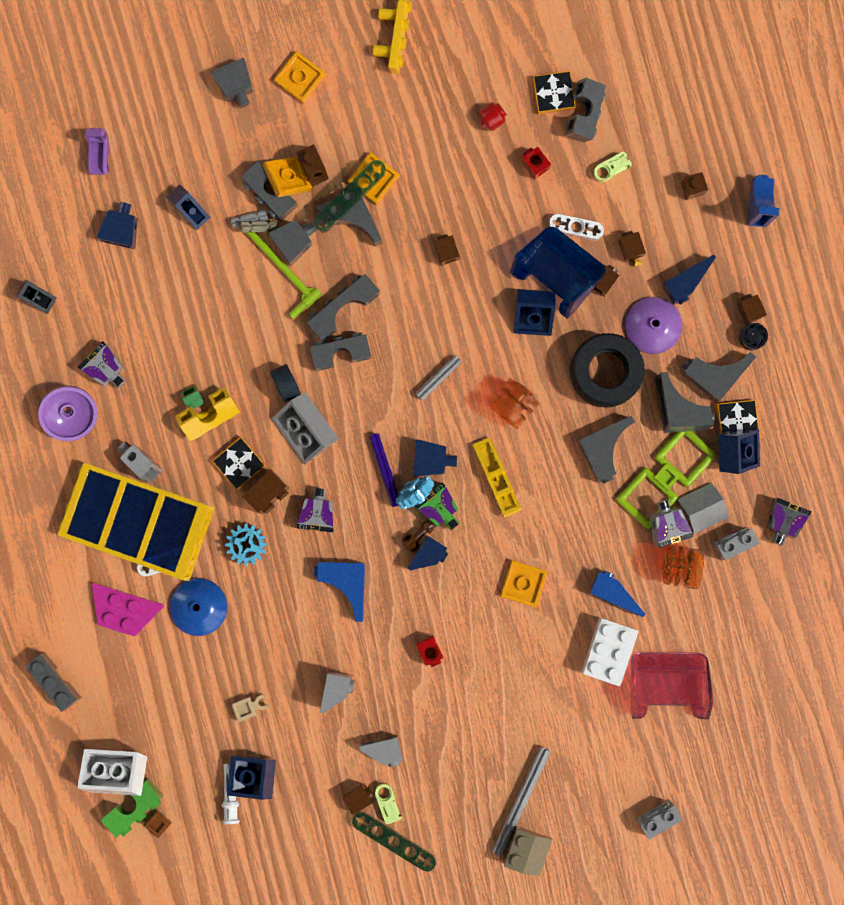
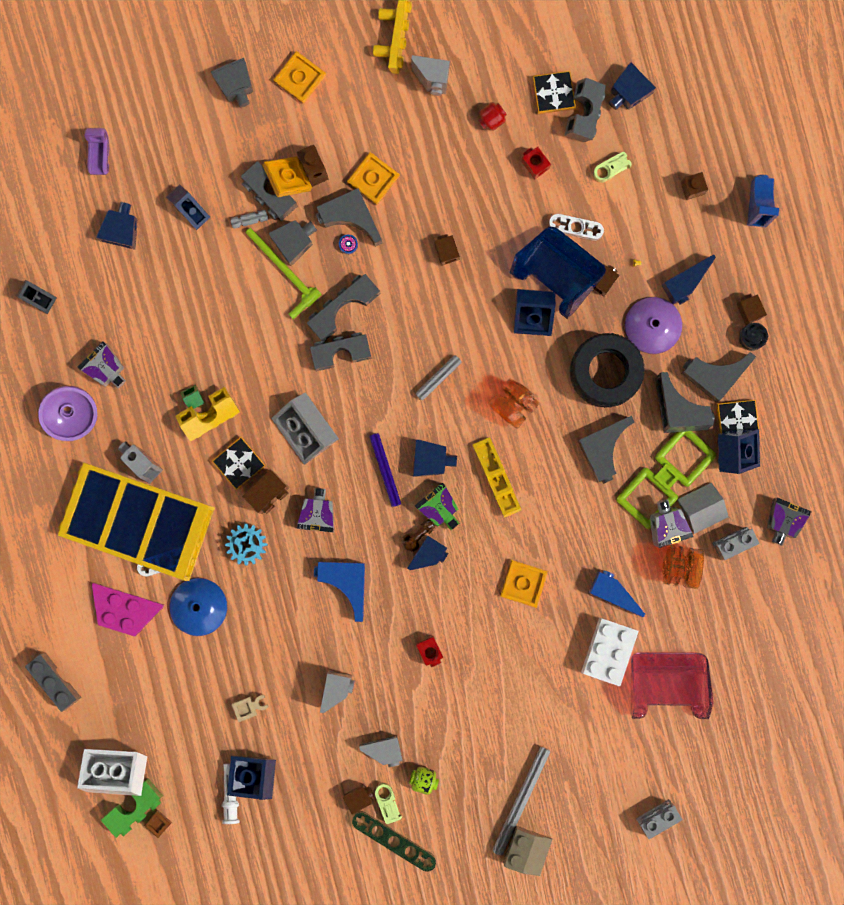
dark tan axle [240,220,278,233] -> none
black wheel [270,364,301,402] -> none
clear green beam [314,160,386,233] -> none
medium azure gear [396,476,434,510] -> none
reddish brown brick [618,231,646,262] -> none
none -> tile [339,234,358,254]
none -> lime head [409,767,439,795]
none -> light grey slope [411,55,450,96]
none -> dark blue torso [609,62,656,110]

